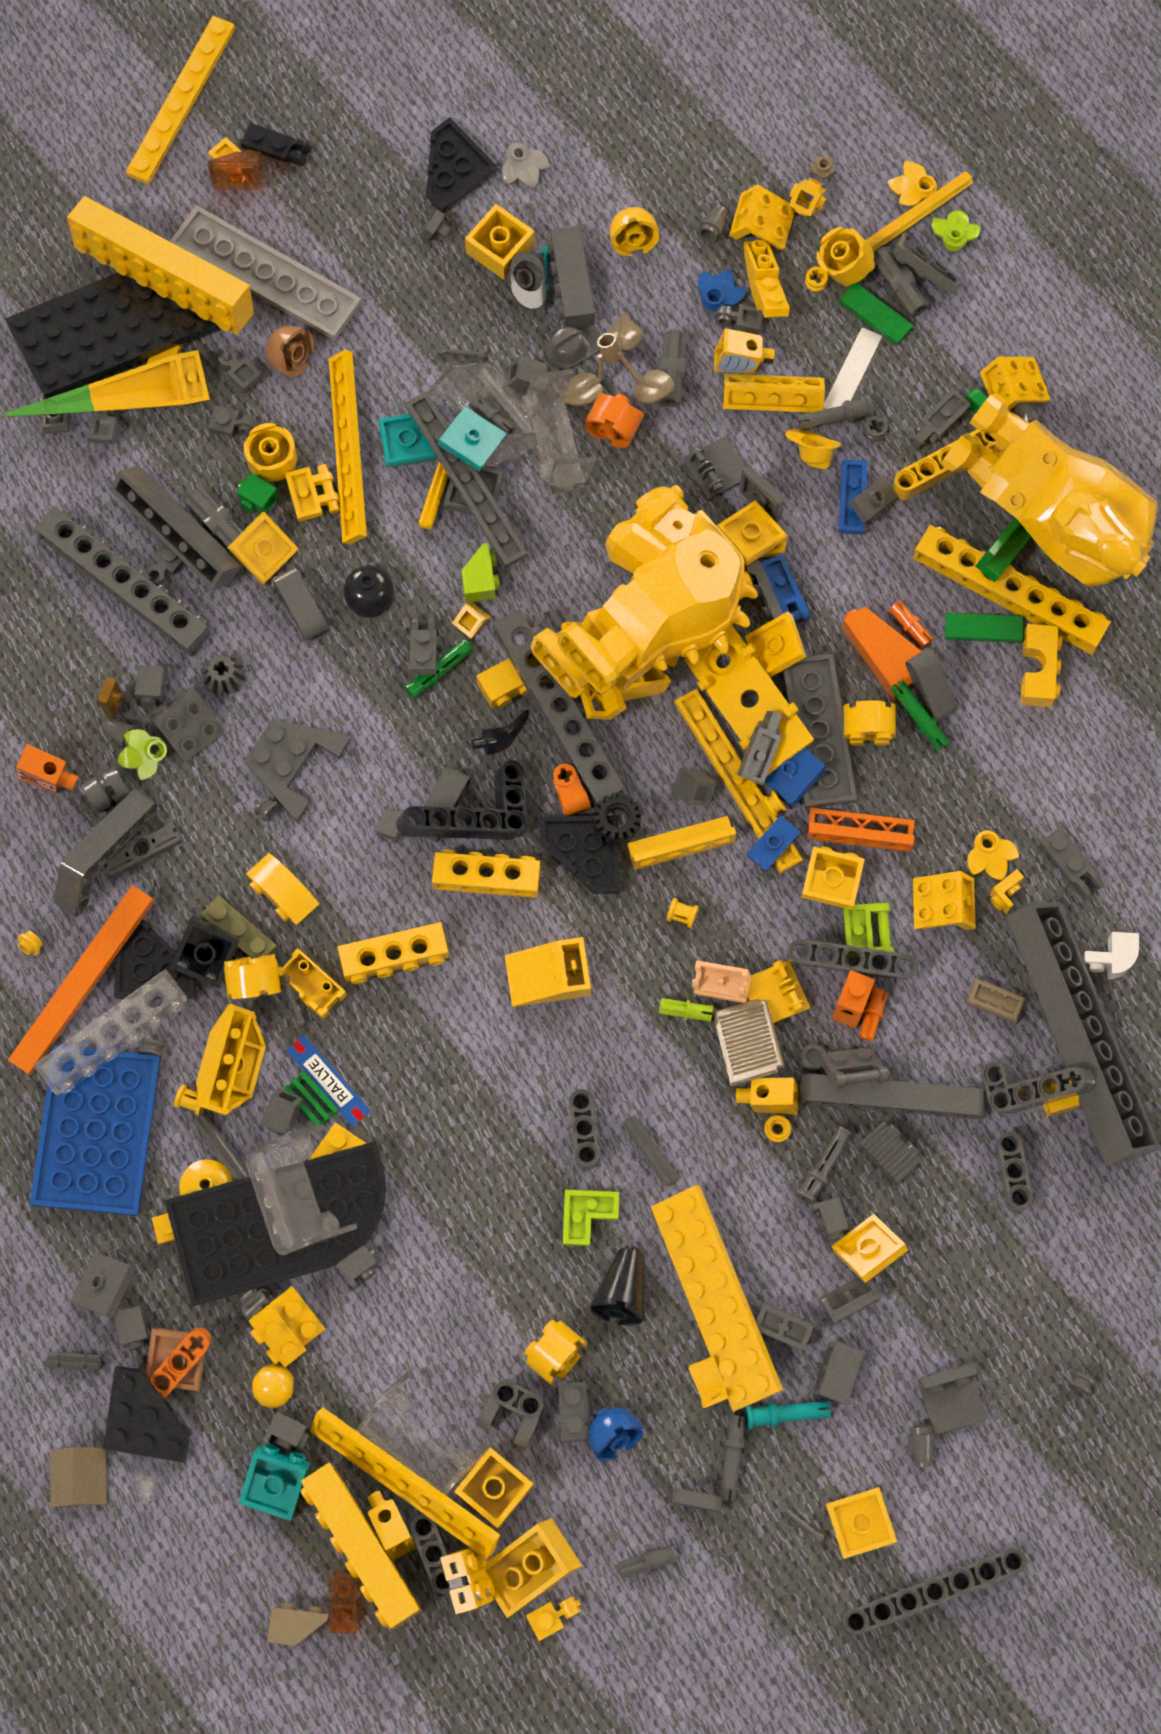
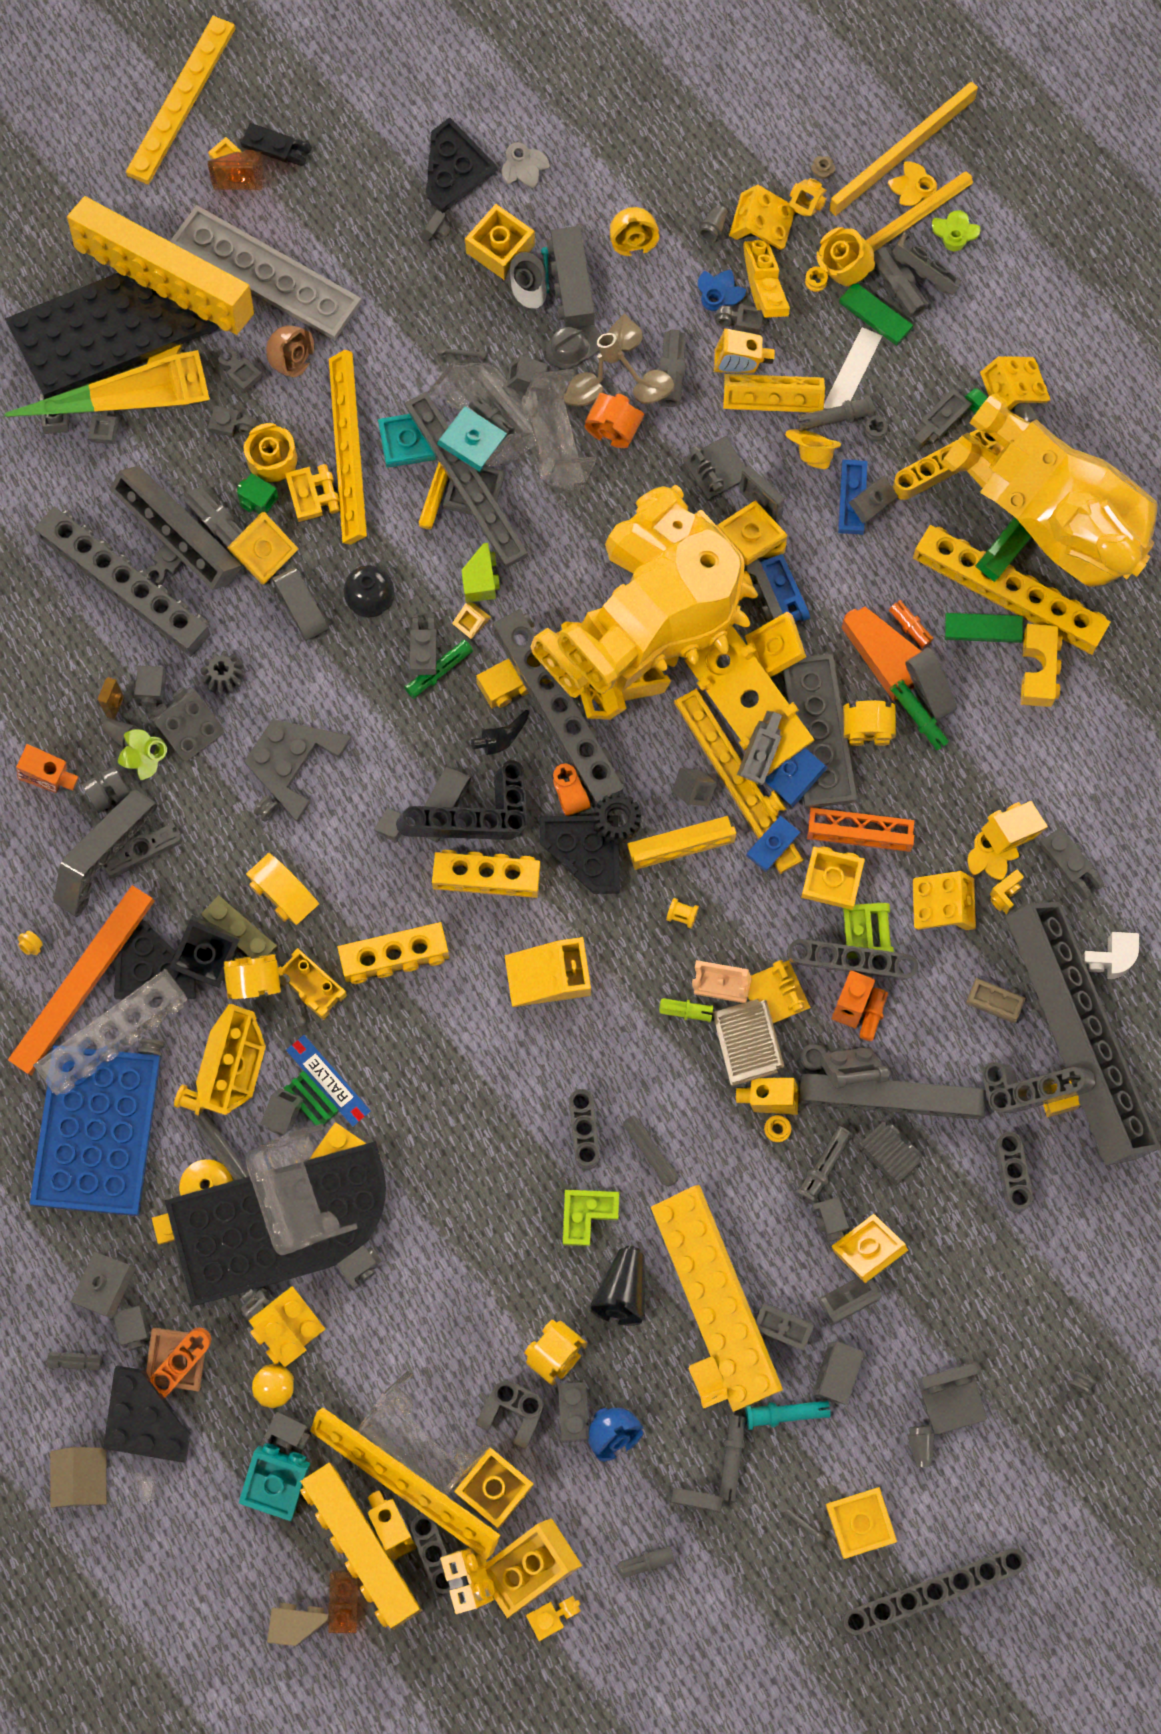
none -> yellow tile [829,82,978,216]
none -> yellow brick [981,801,1048,855]

